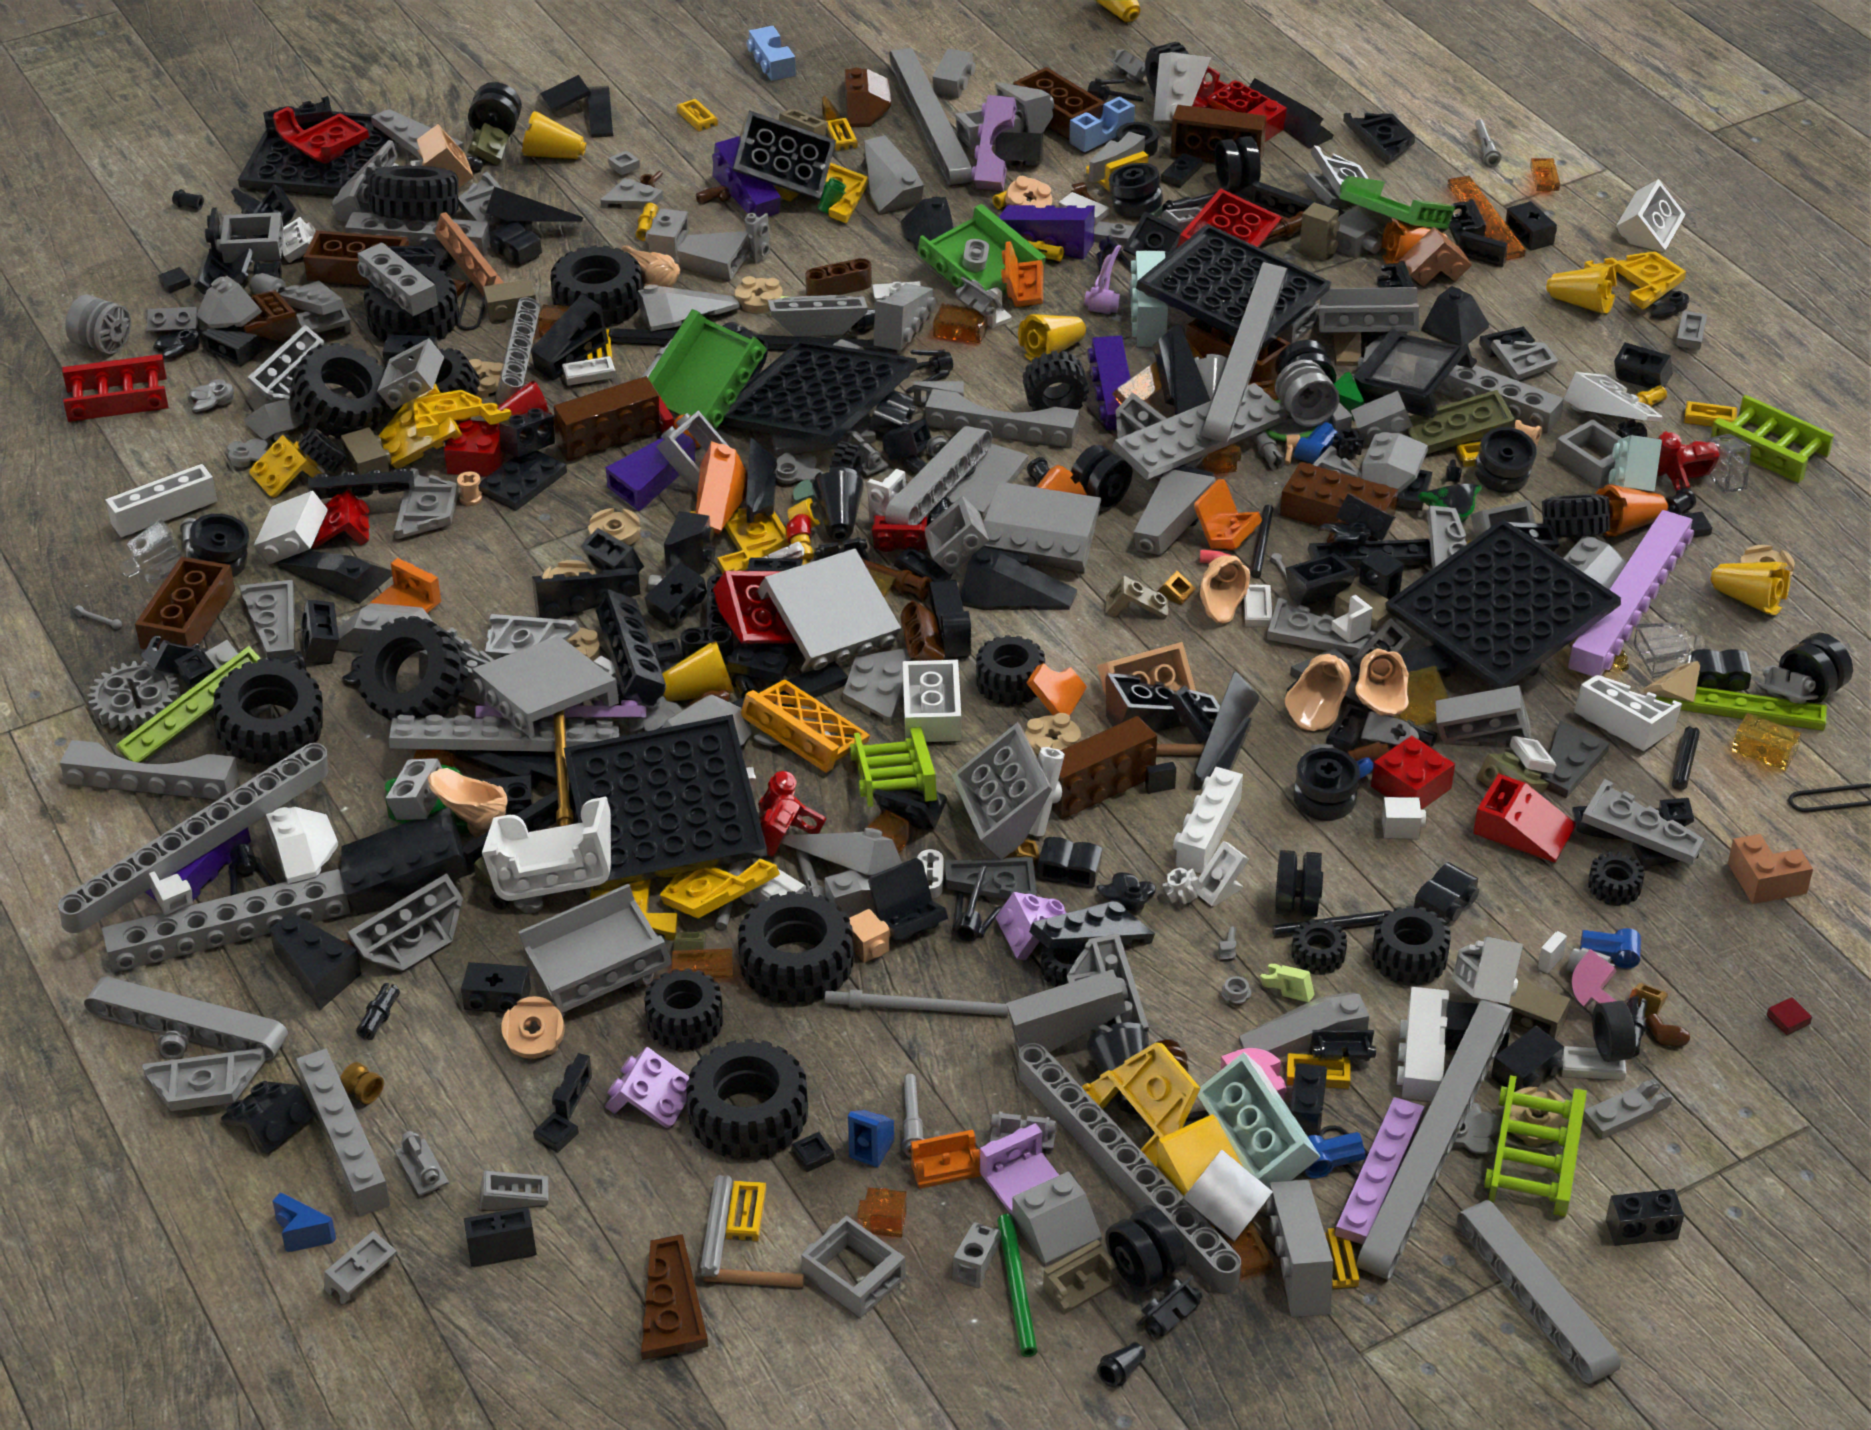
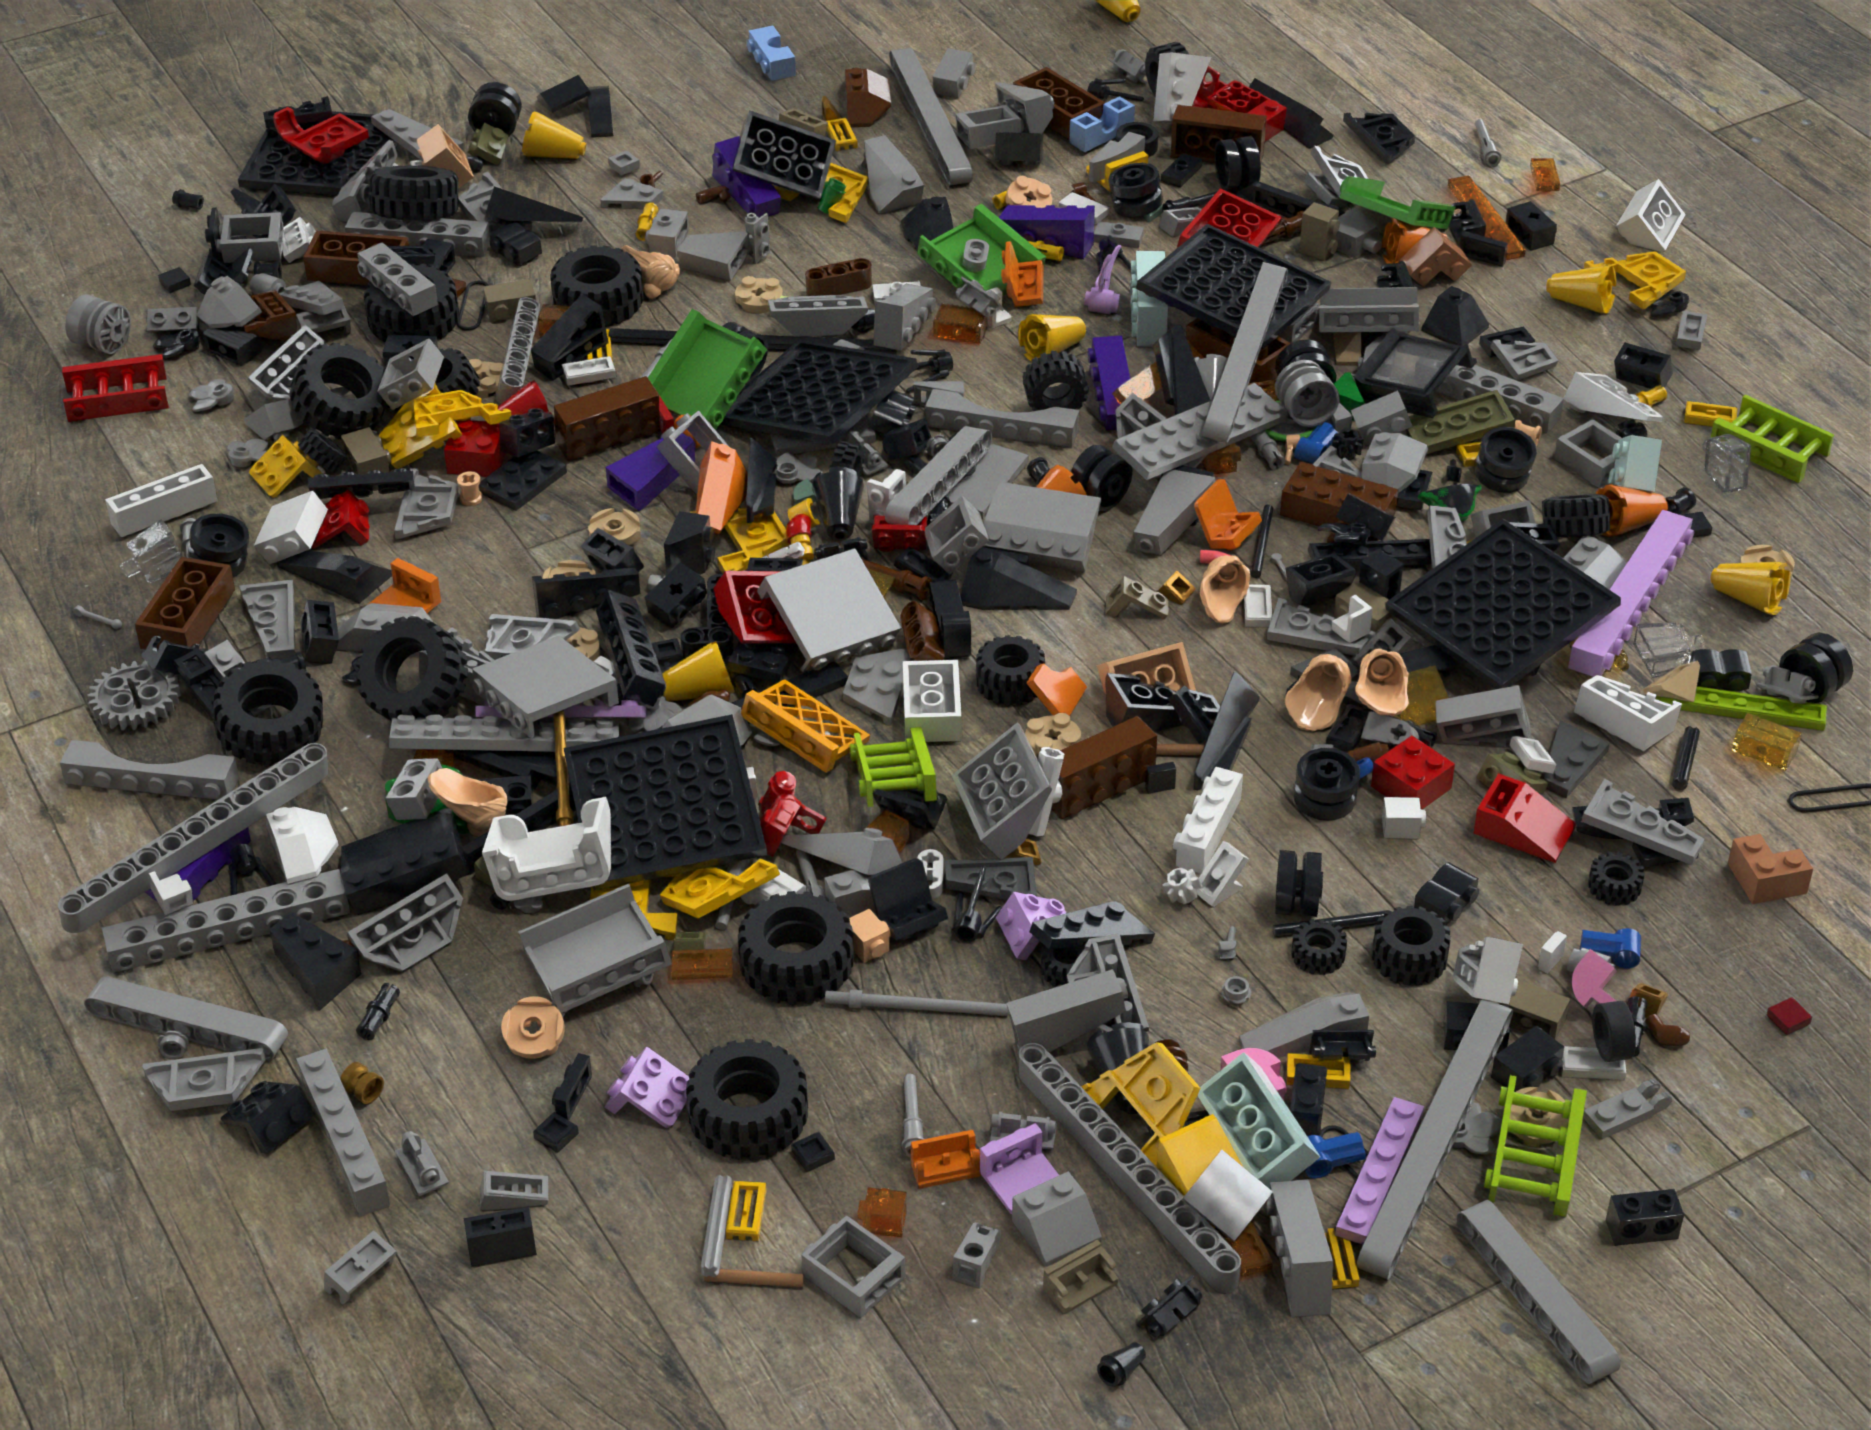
lime tile [116,646,261,763] -> none
blue slope [272,1192,336,1252] -> none
nougat fence [435,212,504,298] -> none
black brick [461,962,531,1013] -> none
light grey wedge [638,285,740,331] -> none
reddish brown wing [641,1234,709,1360] -> none
black tyre [644,968,723,1050] -> none
yellow tile [677,99,718,132] -> none
blue slope [848,1110,894,1168] -> none
lavender arch [971,95,1017,191] -> none
green piece [997,1214,1038,1357] -> none
black brick [1037,837,1102,888] -> none
black plate [1097,872,1156,911] -> none
black wheel [1105,1205,1187,1292] -> none
black slope [1123,211,1184,258] -> none
yellowish green plate [1260,964,1315,1002] -> none
white wedge [1397,987,1449,1101] -> none
red piece [1657,431,1720,492] -> none

